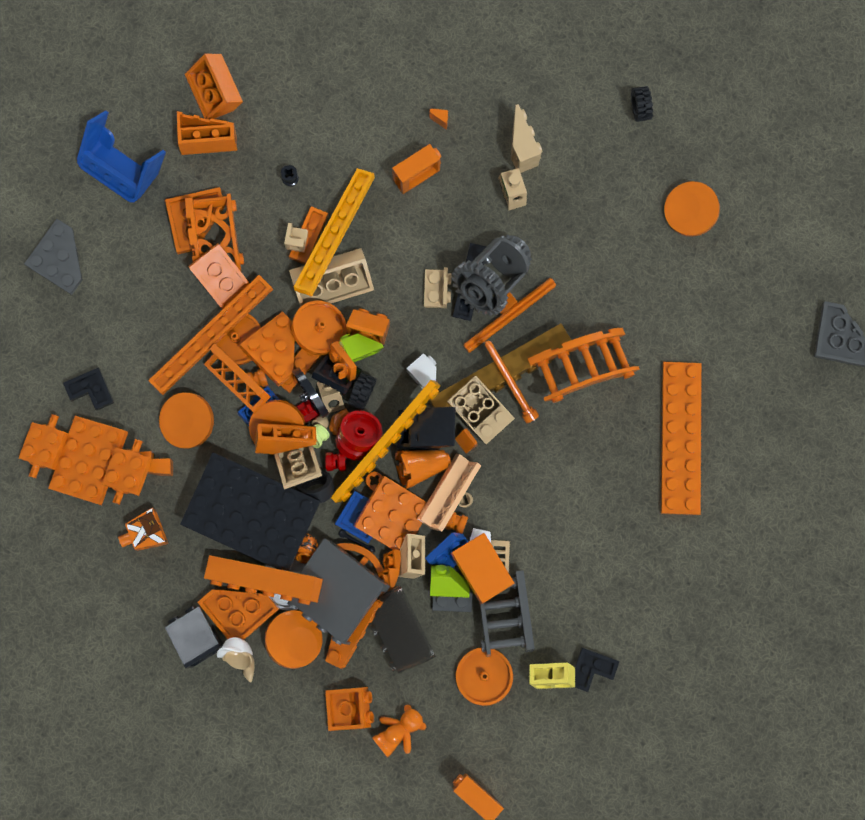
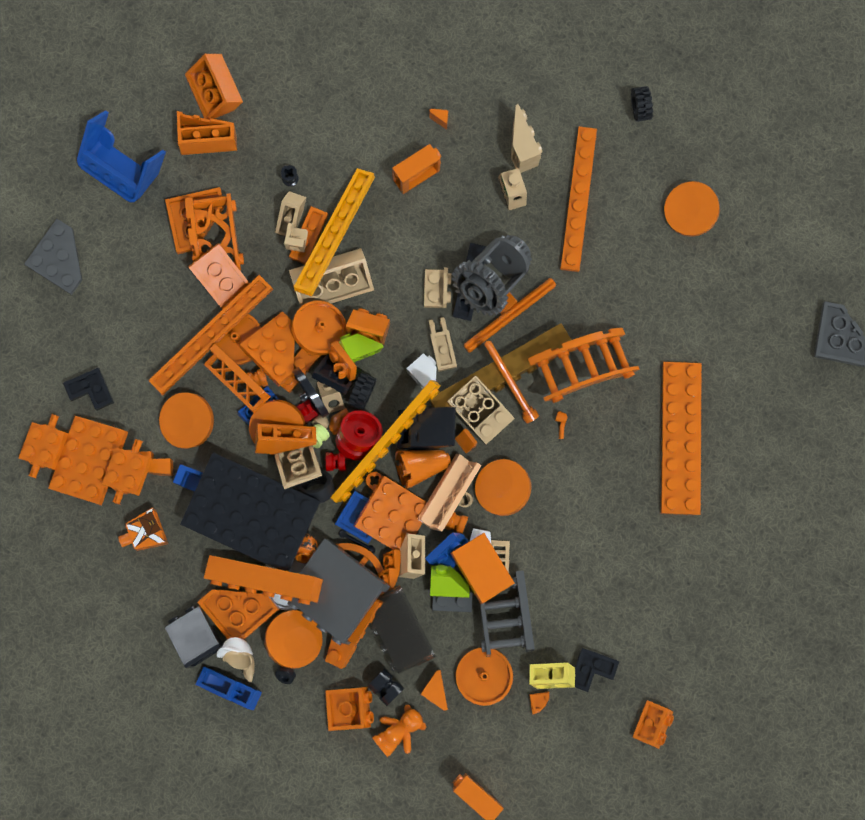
none -> blue panel [173,464,203,492]
none -> blue slope [195,666,262,710]
none -> tan slope [275,191,306,236]
none -> black tile [275,666,296,684]
none -> black wheel [367,668,404,706]
none -> orange slope [421,670,448,711]
none -> tan hinge [428,317,457,372]
none -> orange piece [475,459,531,516]
none -> orange tile [529,692,549,714]
none -> orange hand [555,411,567,439]
none -> orange plate [560,126,597,272]
none -> orange bracket [633,700,674,749]

